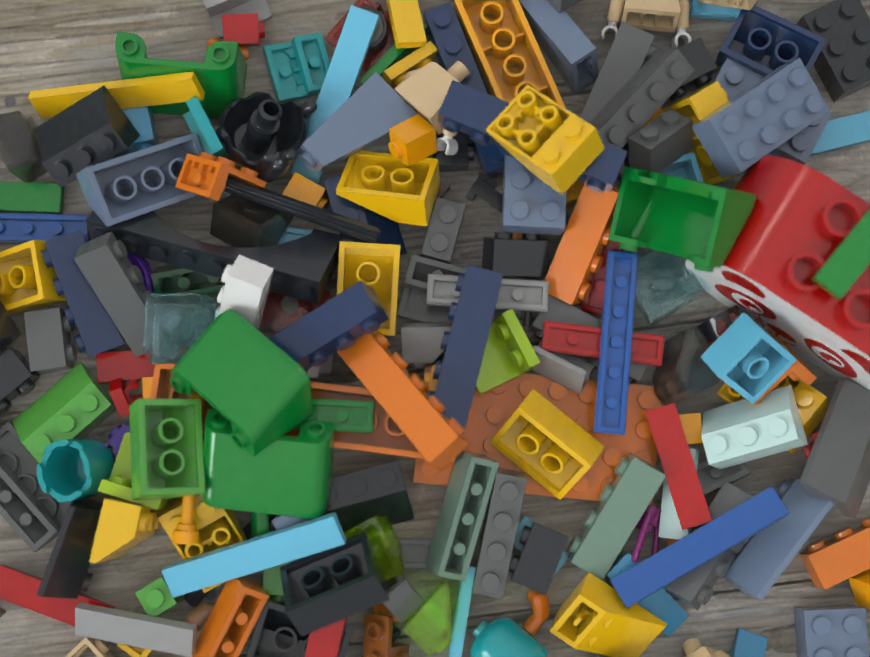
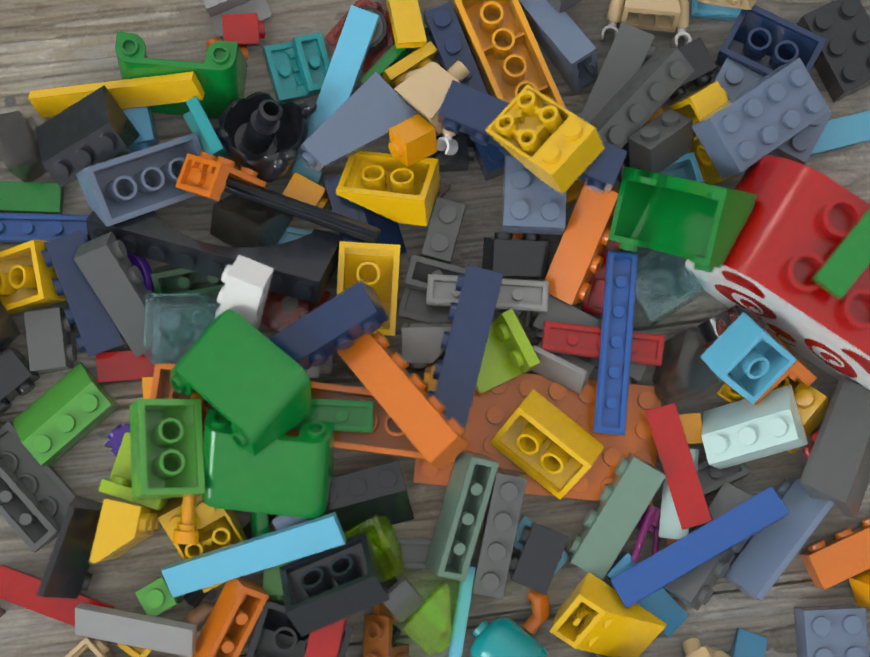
teal cylinder [36,439,115,502] -> none
red tile [109,377,143,418] -> none
black piece [465,172,503,213] -> none

